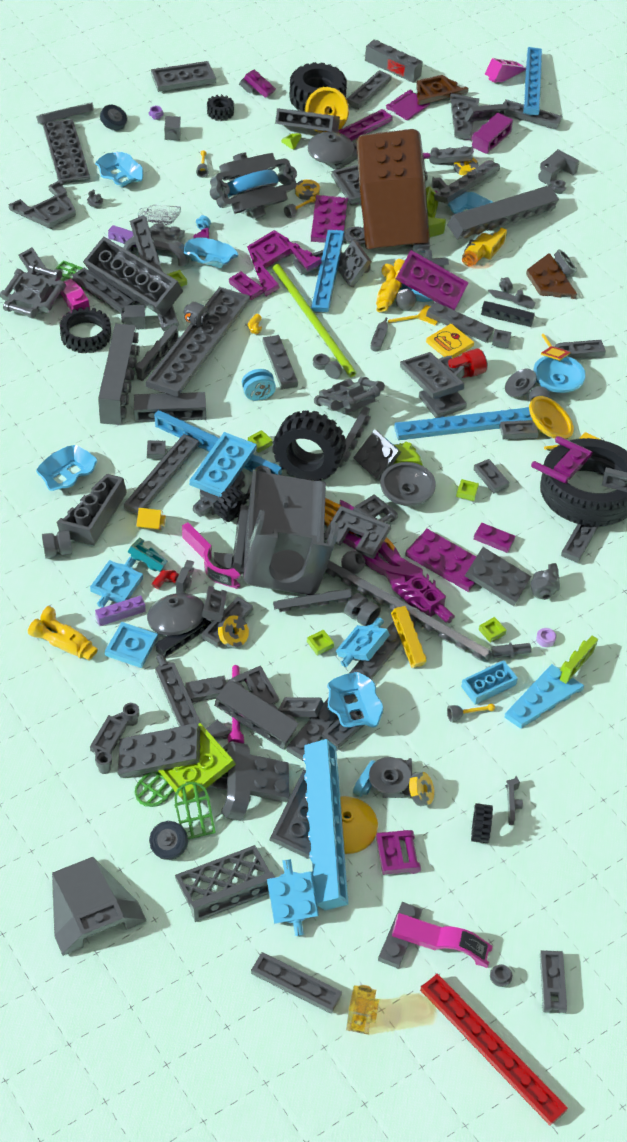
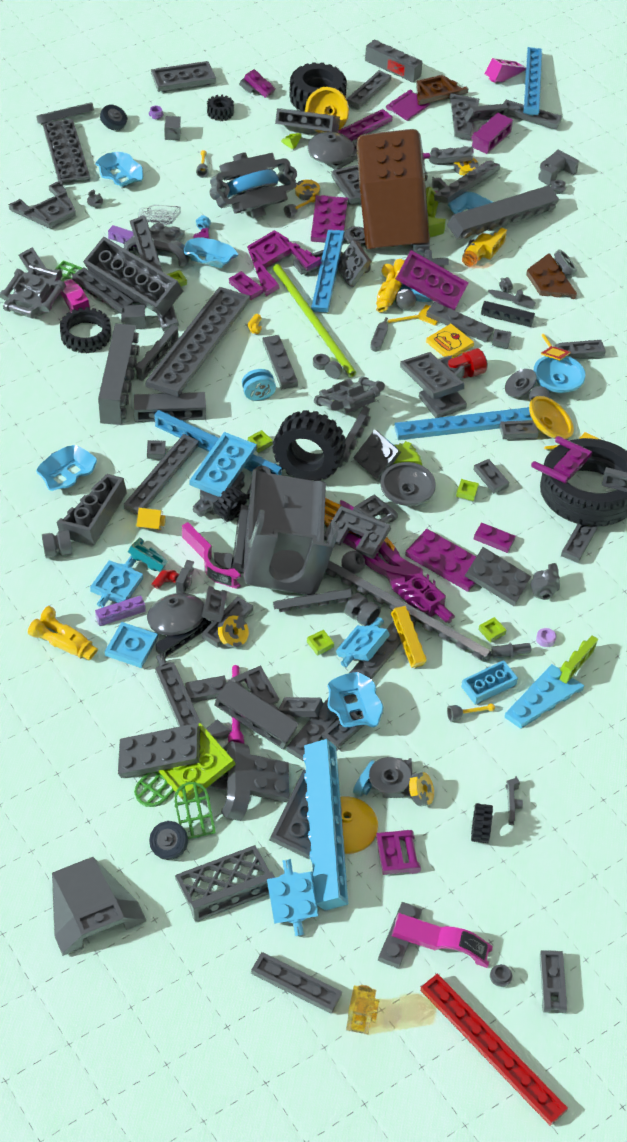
dark grey plate [90,702,140,774] -> none
dark grey head [183,302,210,327] -> none

